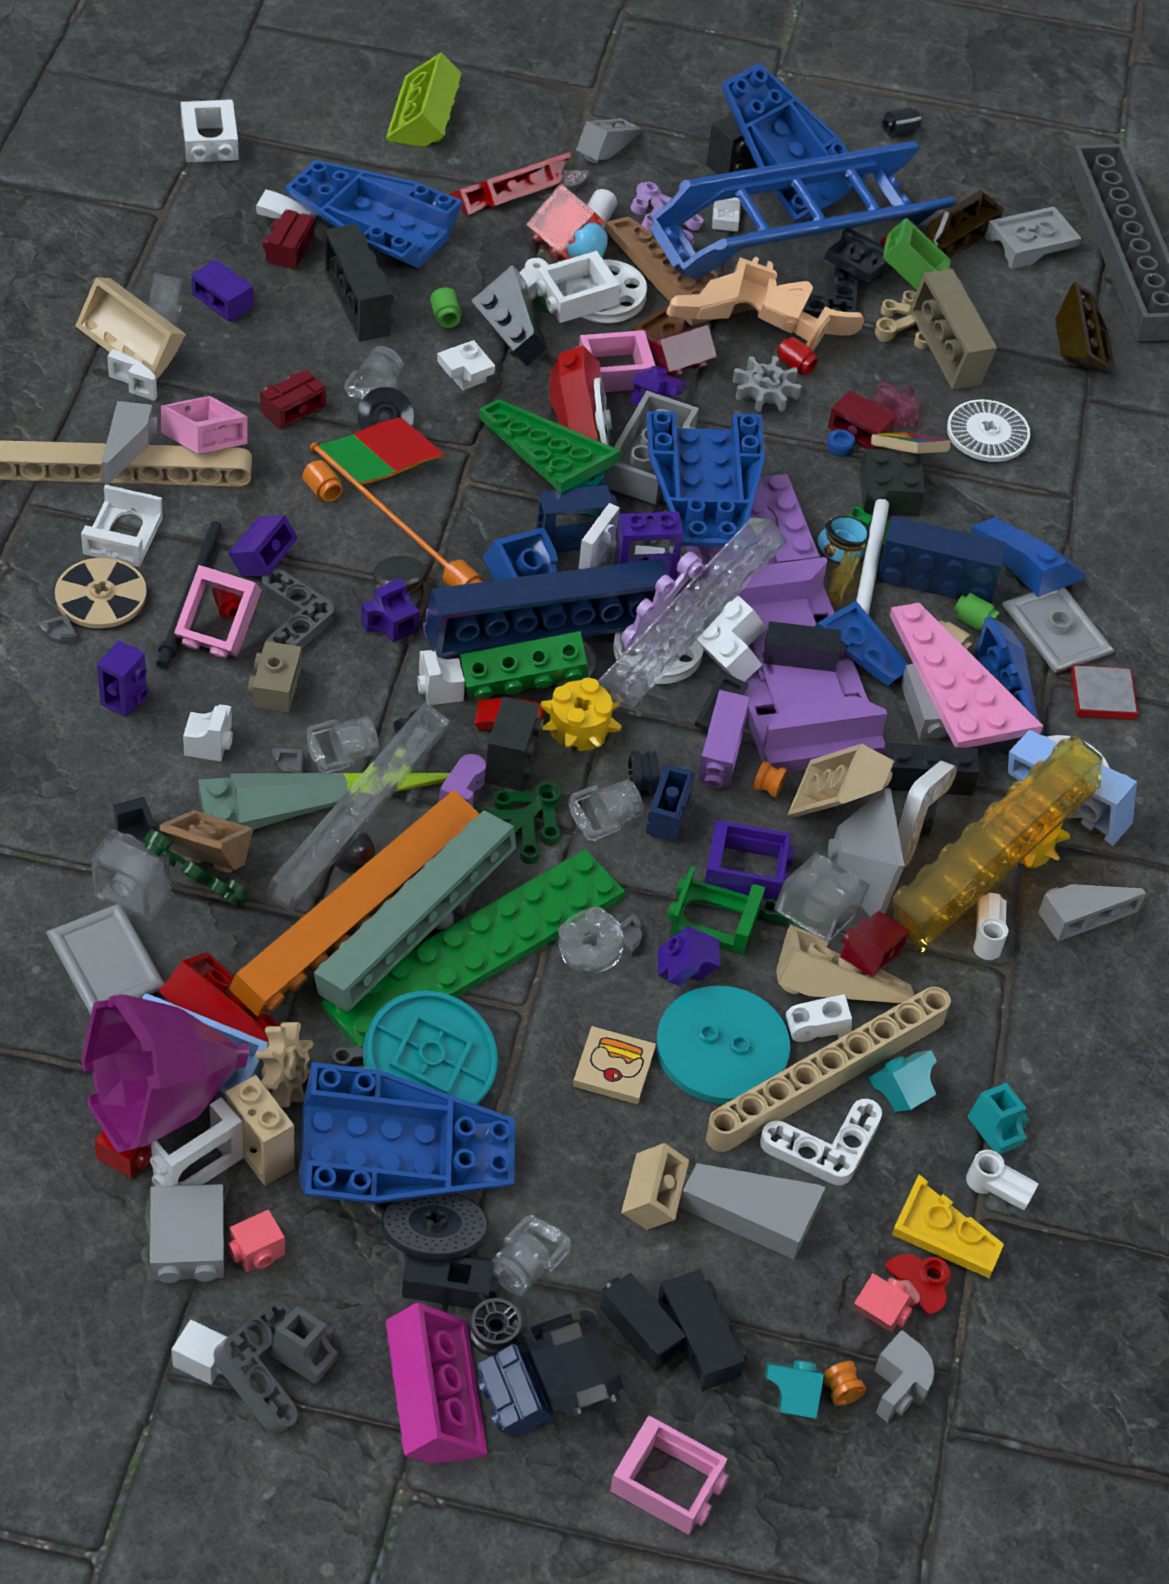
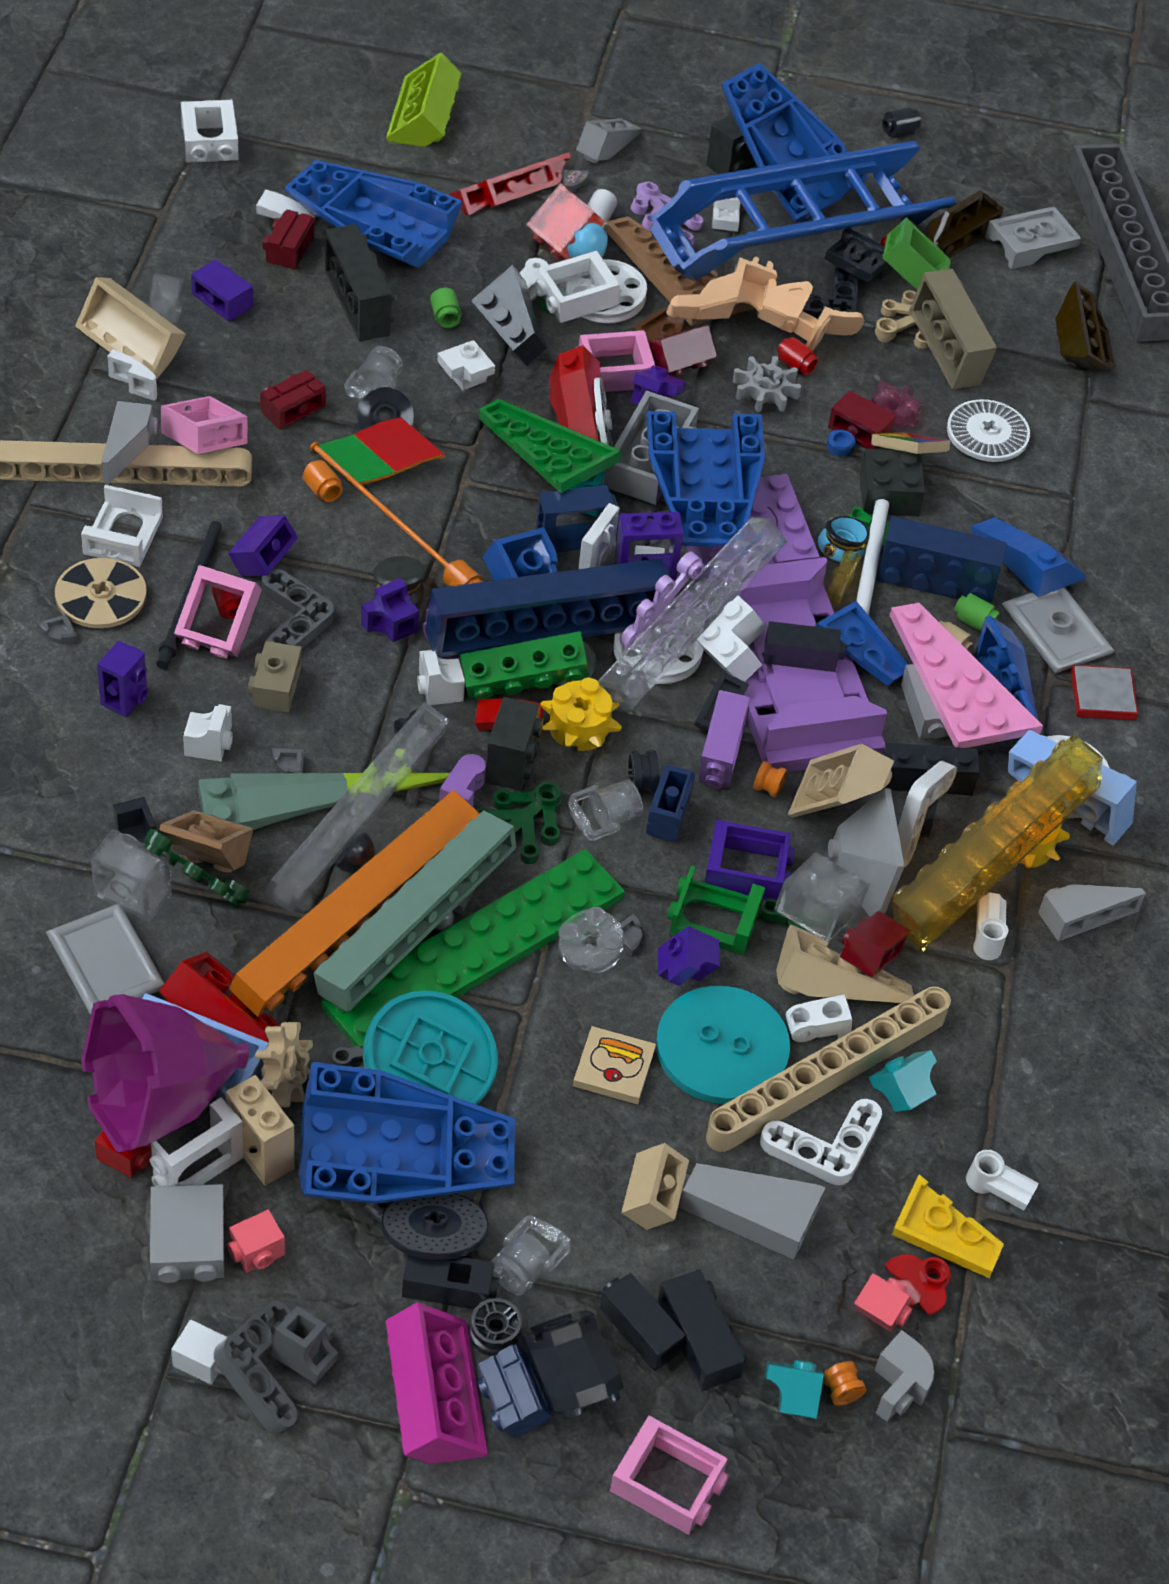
clear piece [306,716,379,773] -> none
teal brick [967,1083,1030,1155] -> none

